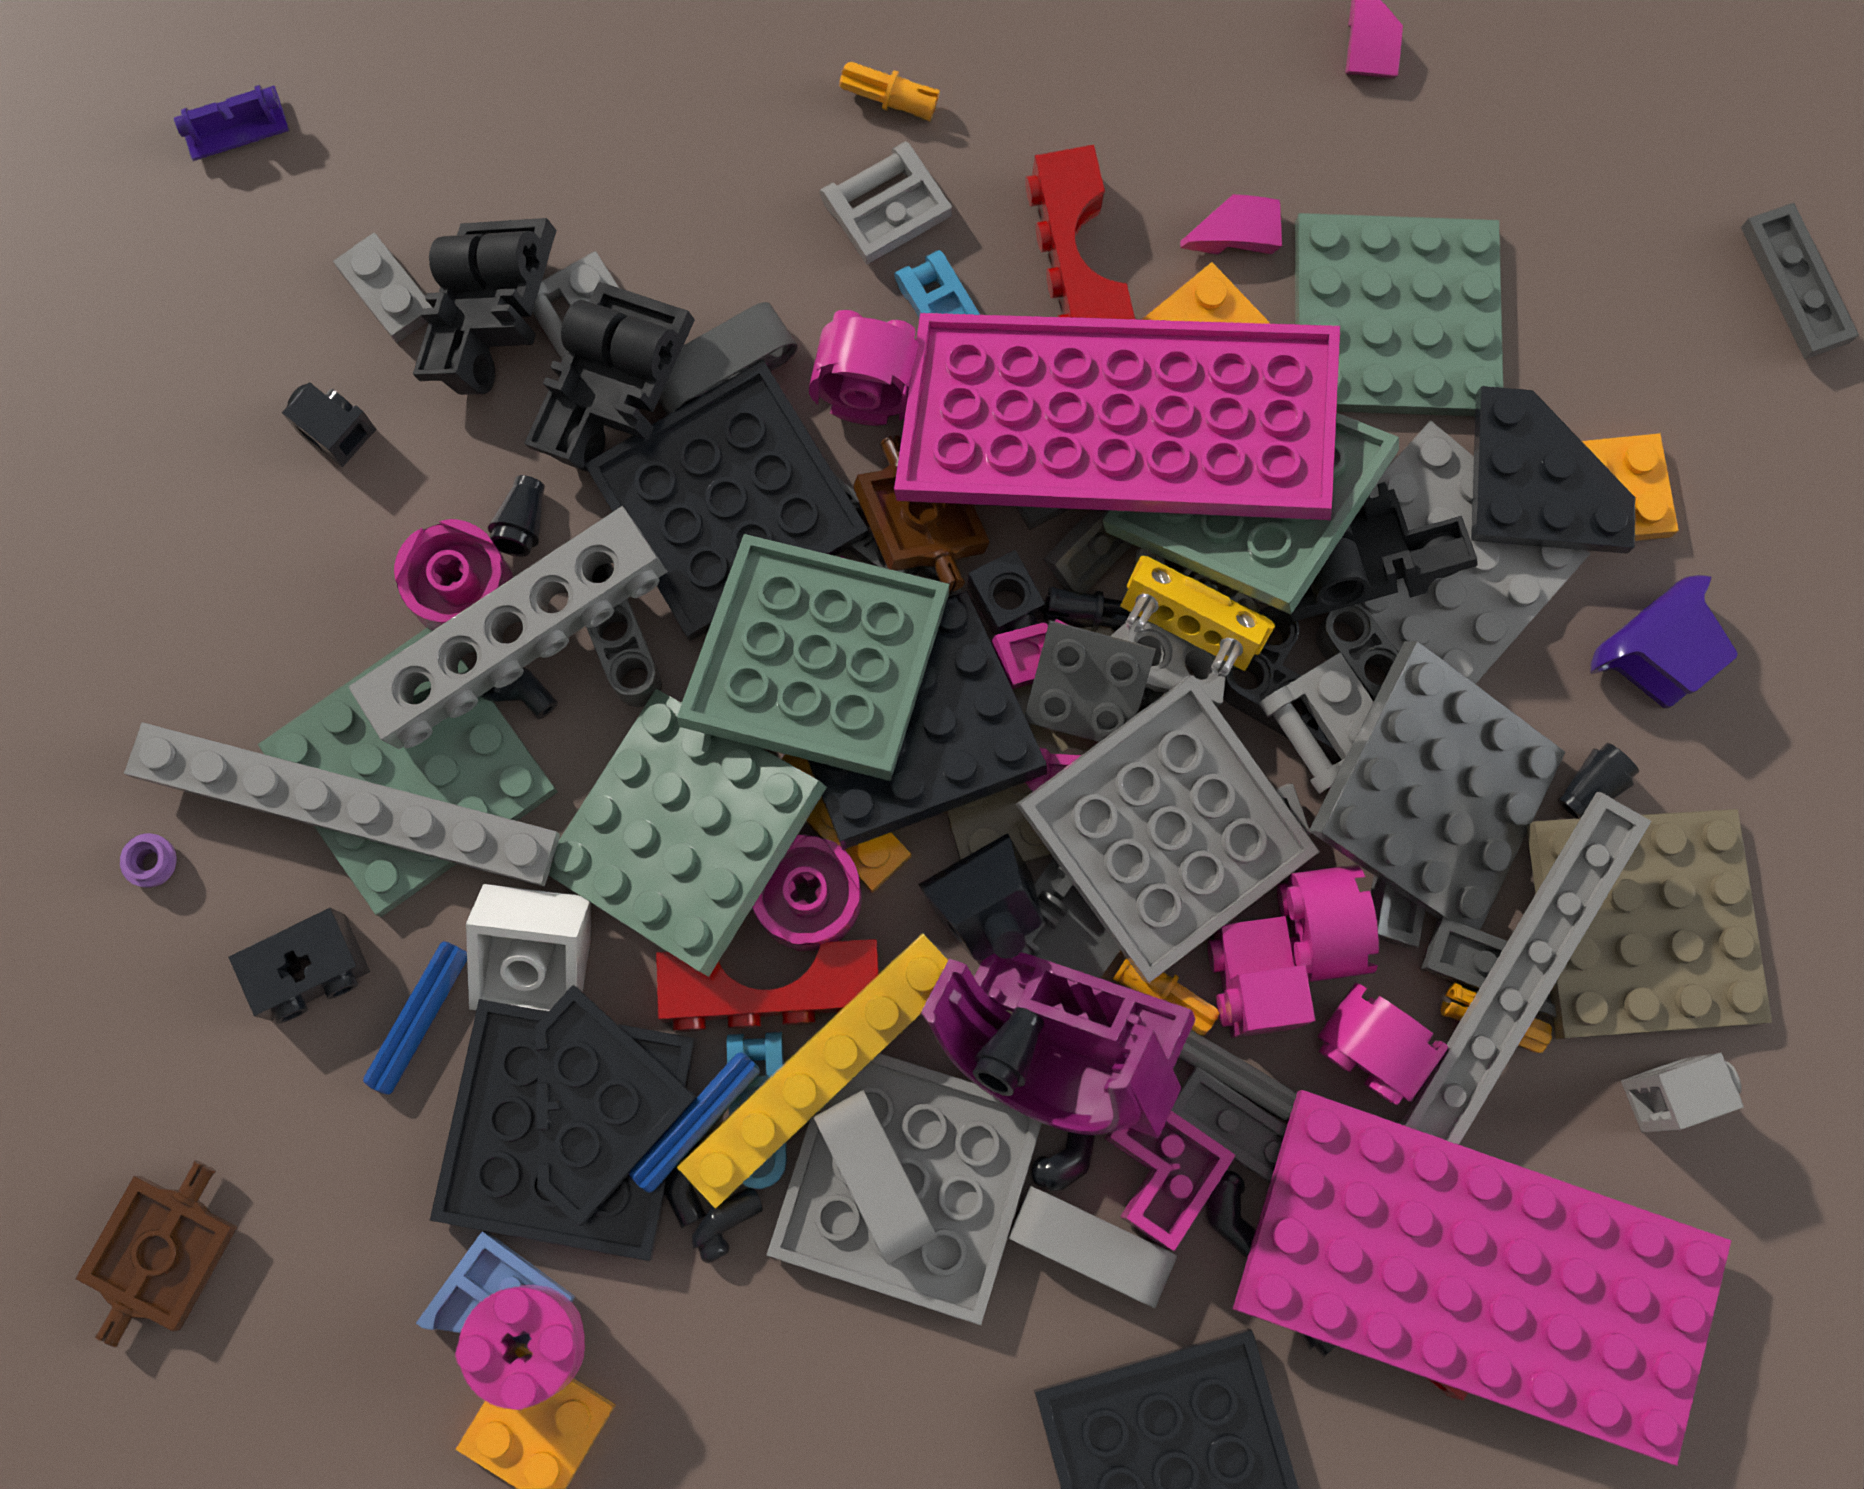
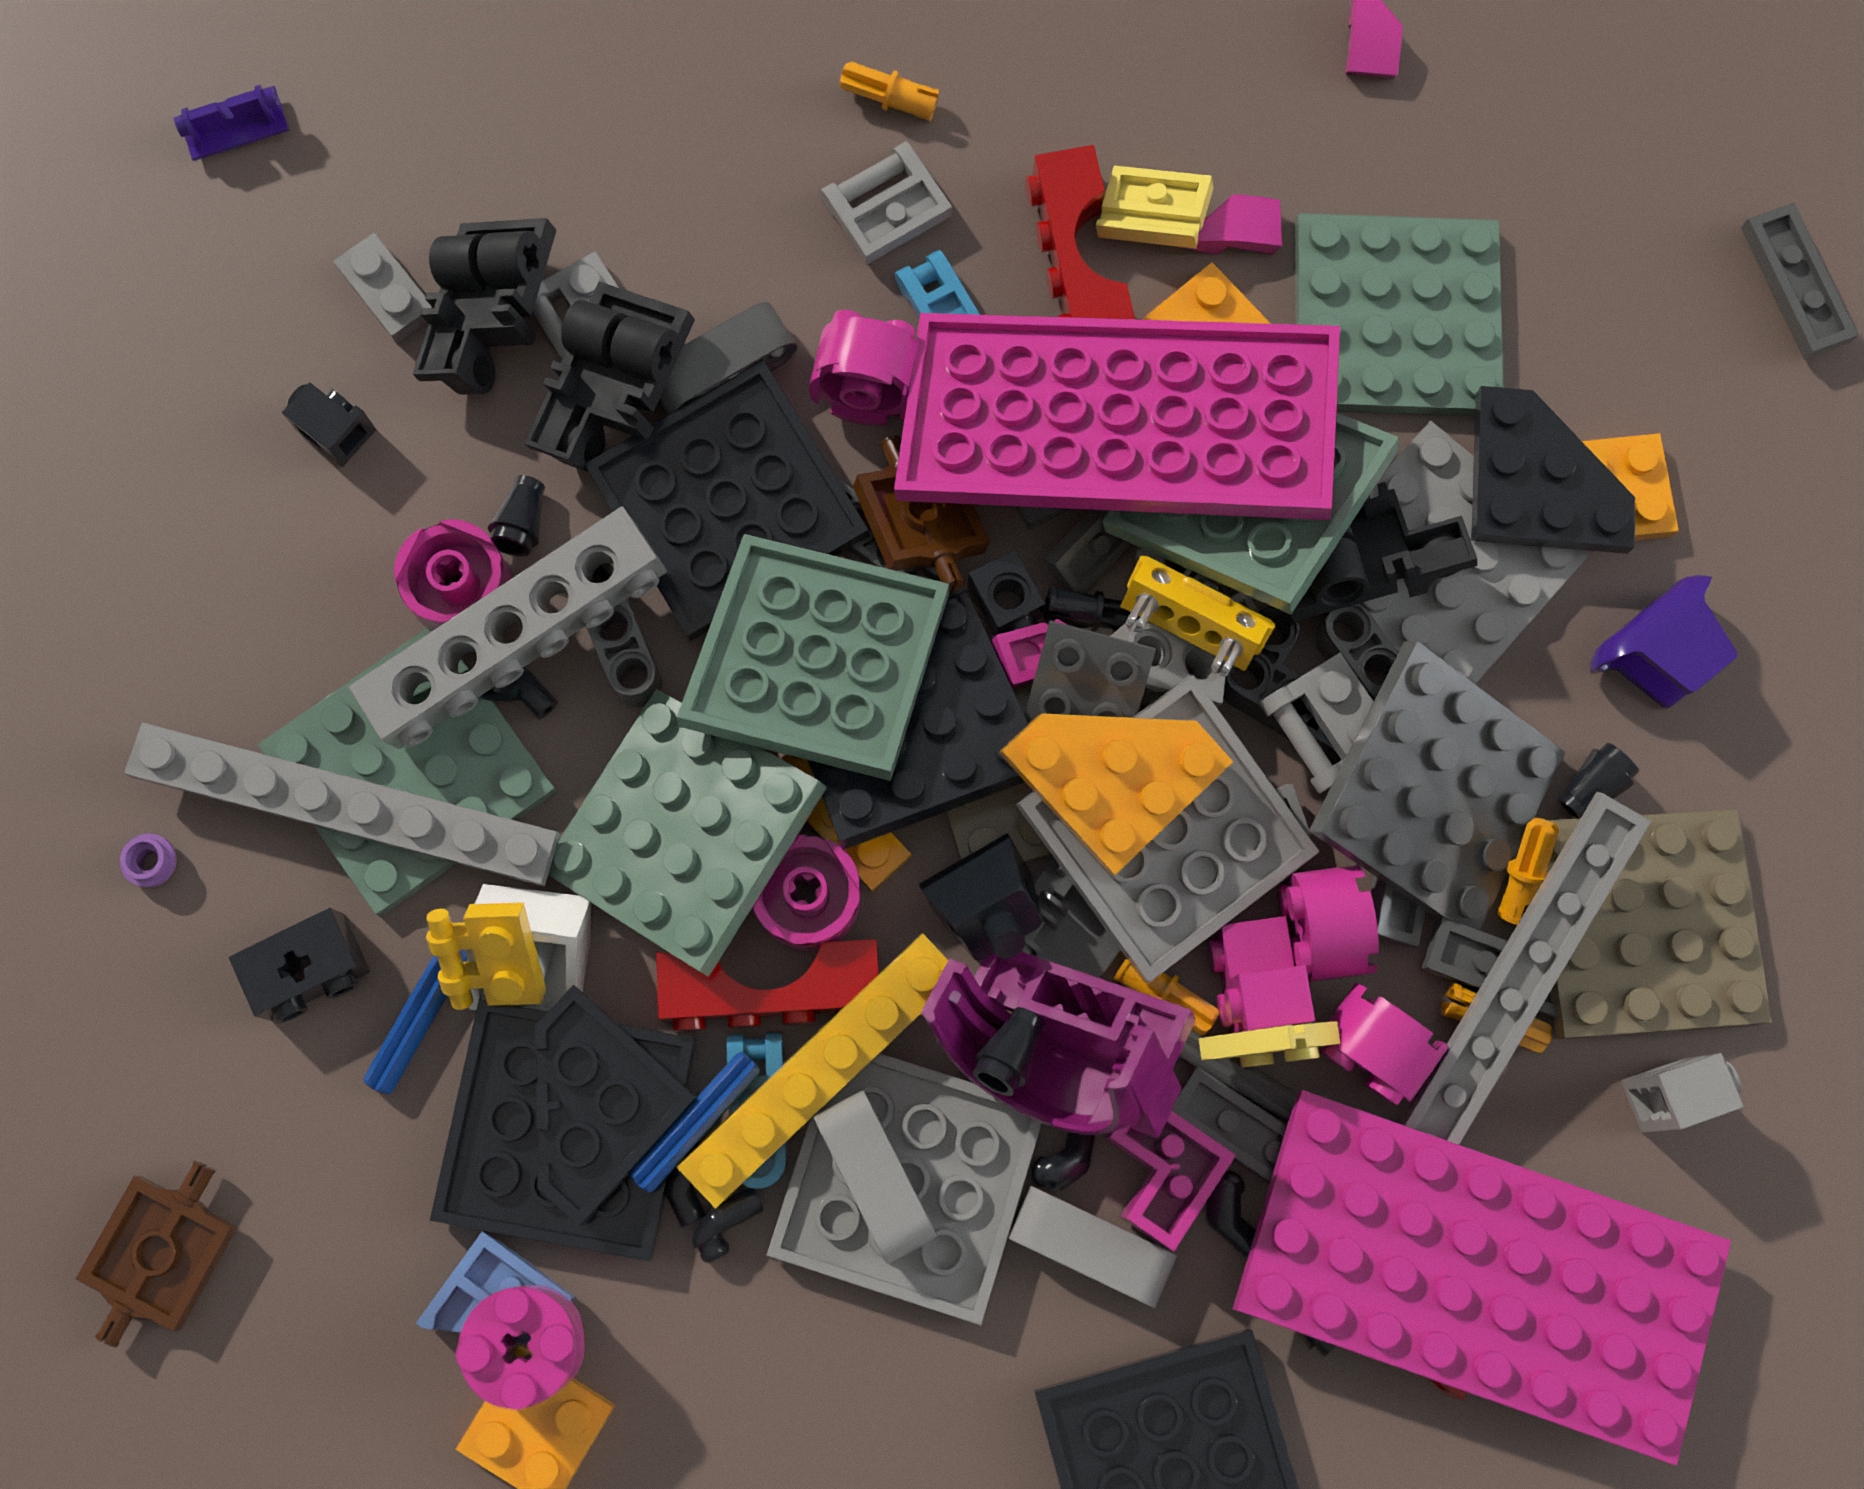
none -> yellow plate [426,902,546,1010]
none -> light orange plate [999,714,1233,875]
none -> light yellow plate [1096,166,1214,249]
none -> light yellow plate [1198,1021,1340,1068]
none -> light orange axle [1497,818,1559,925]

